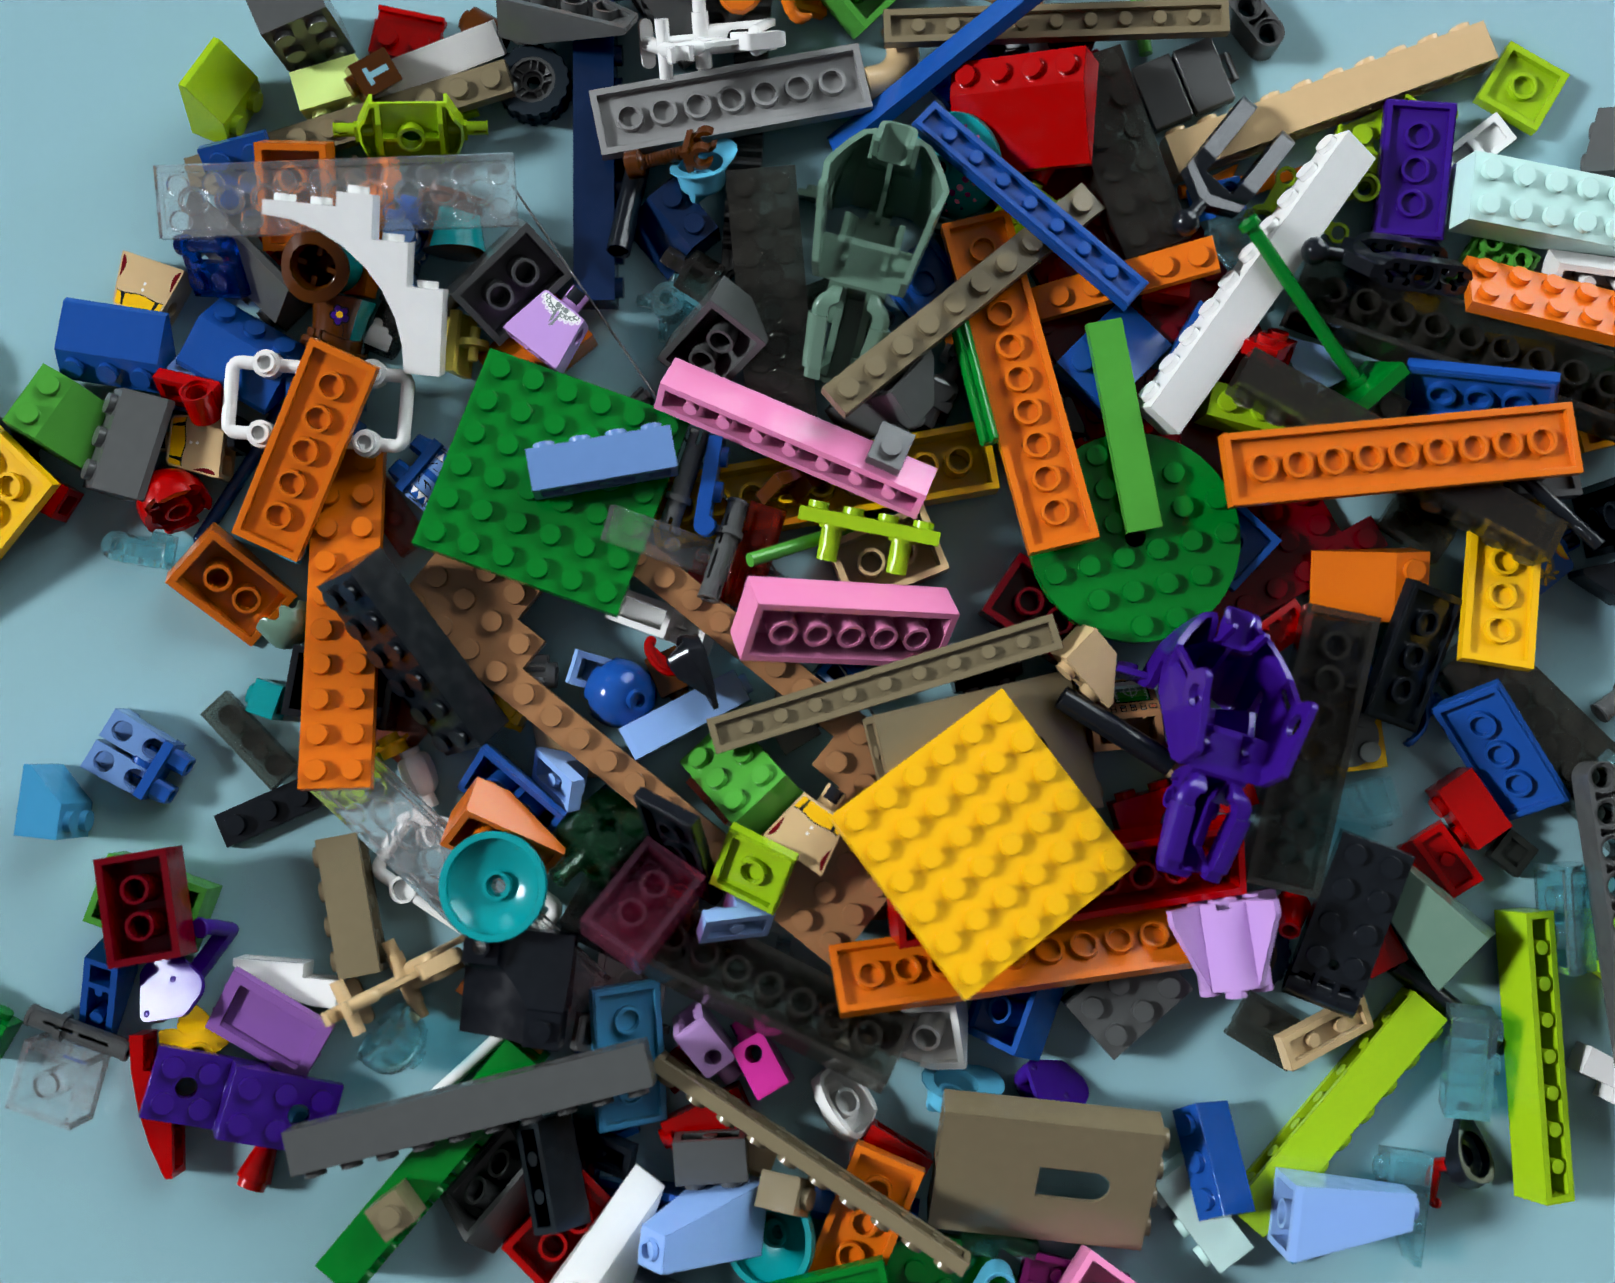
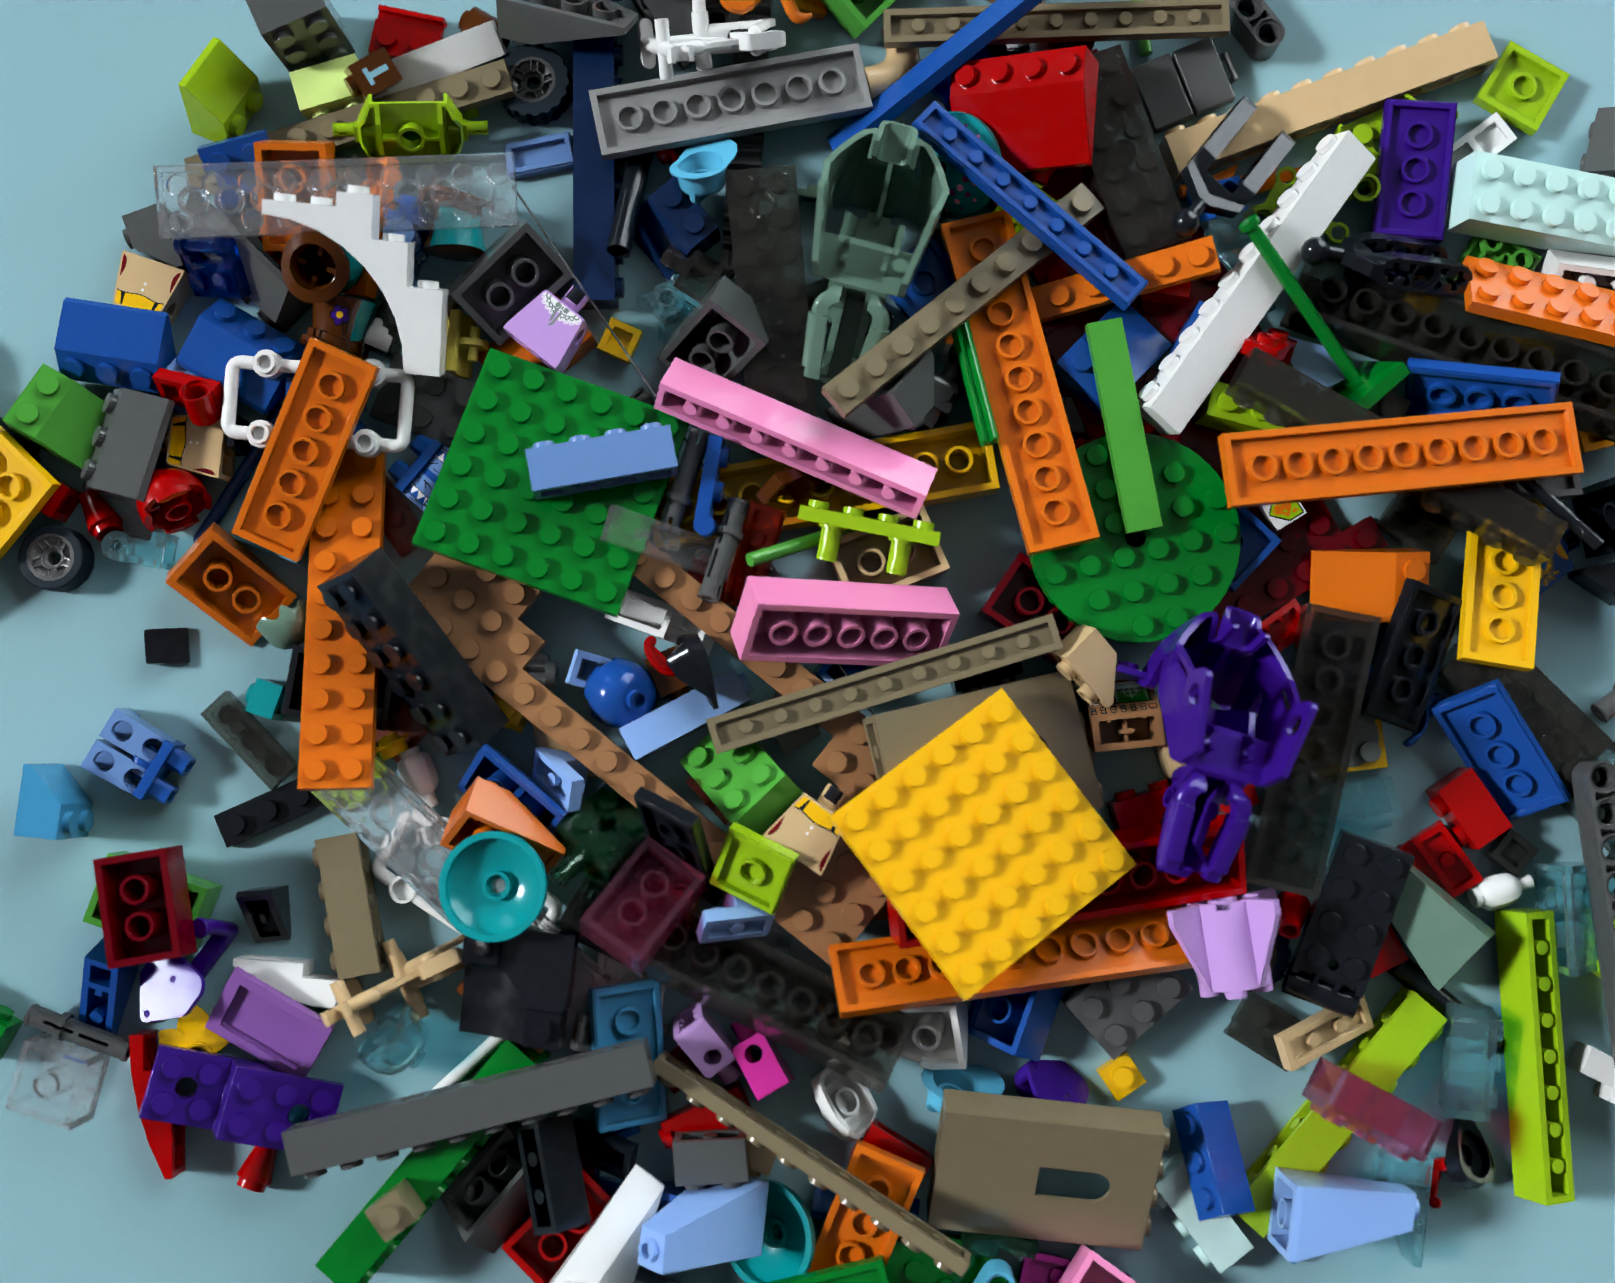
reddish brown bar [623,125,718,180] -> none
dark tan brick [754,1169,816,1218] -> none
bracket [865,421,916,476] -> none
black piece [1055,686,1176,775] -> none
none -> wheel [18,525,94,592]
none -> red cone [78,490,123,542]
none -> dark grey slope [122,202,196,276]
none -> black slope [144,628,190,665]
none -> black slope [235,885,291,943]
none -> dark grey plate [369,353,476,448]
none -> medium blue tile [503,131,573,181]
none -> yellow plate [597,317,644,365]
none -> yellow plate [1095,1051,1146,1102]
none -> tile [1257,502,1307,532]
none -> clear pink brick [1301,1057,1444,1163]
none -> white plant [1467,873,1535,911]

